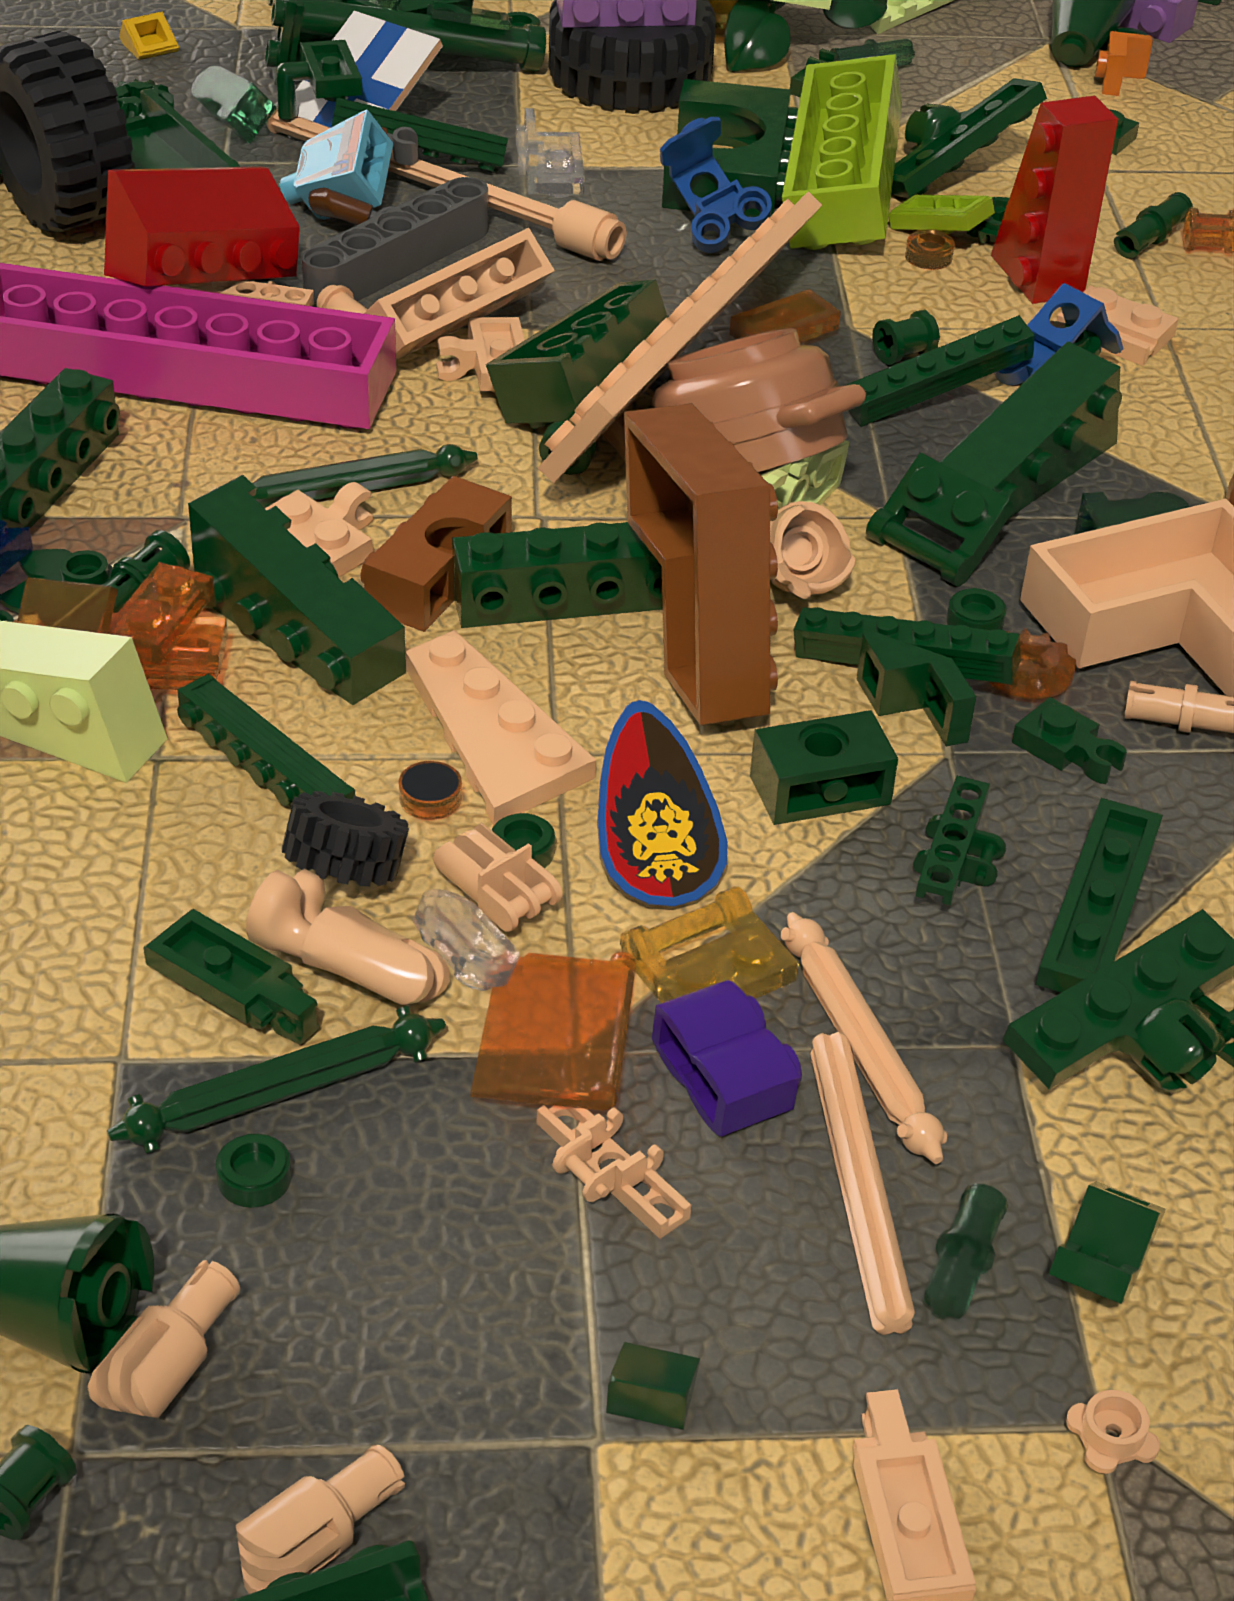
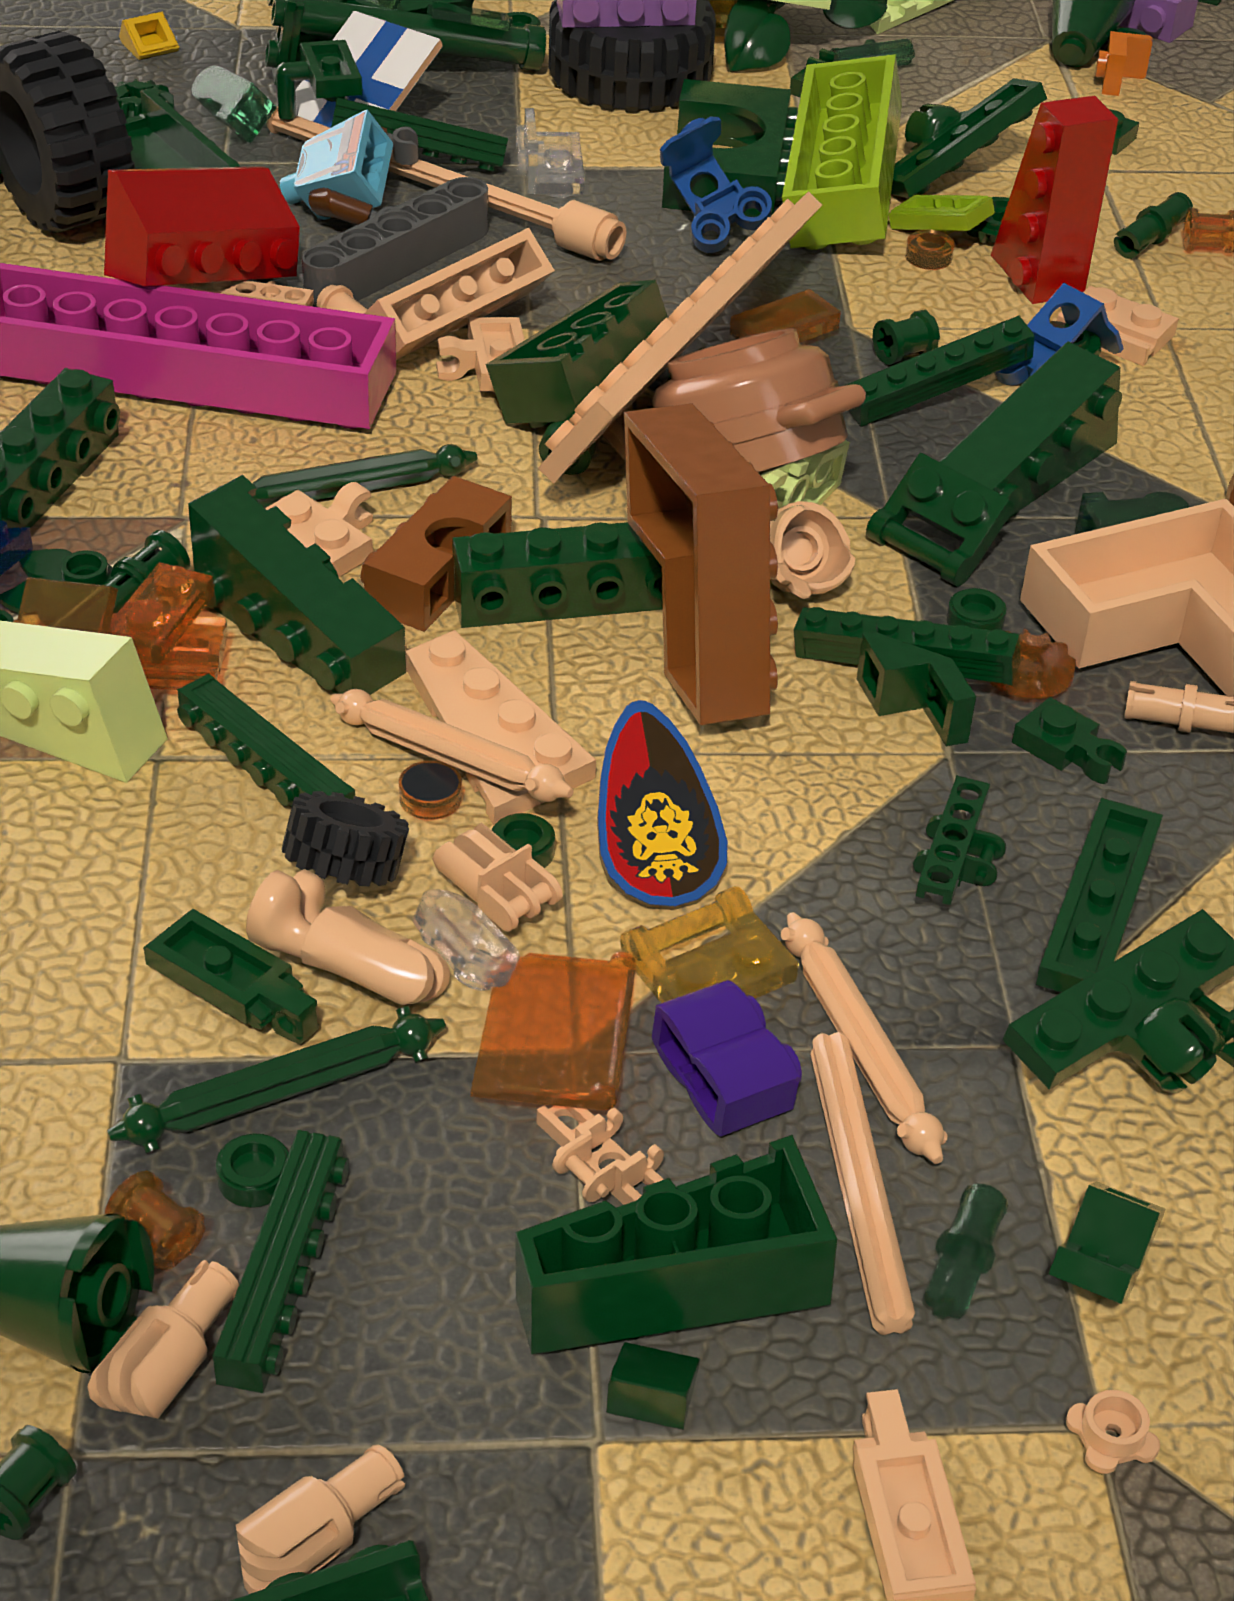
dark green brick [750,710,898,825] -> none
none -> clear orange bush [105,1170,206,1270]
none -> dark green piece [213,1130,349,1394]
none -> light nougat wheel [330,689,574,802]
none -> dark green wedge [515,1135,837,1355]

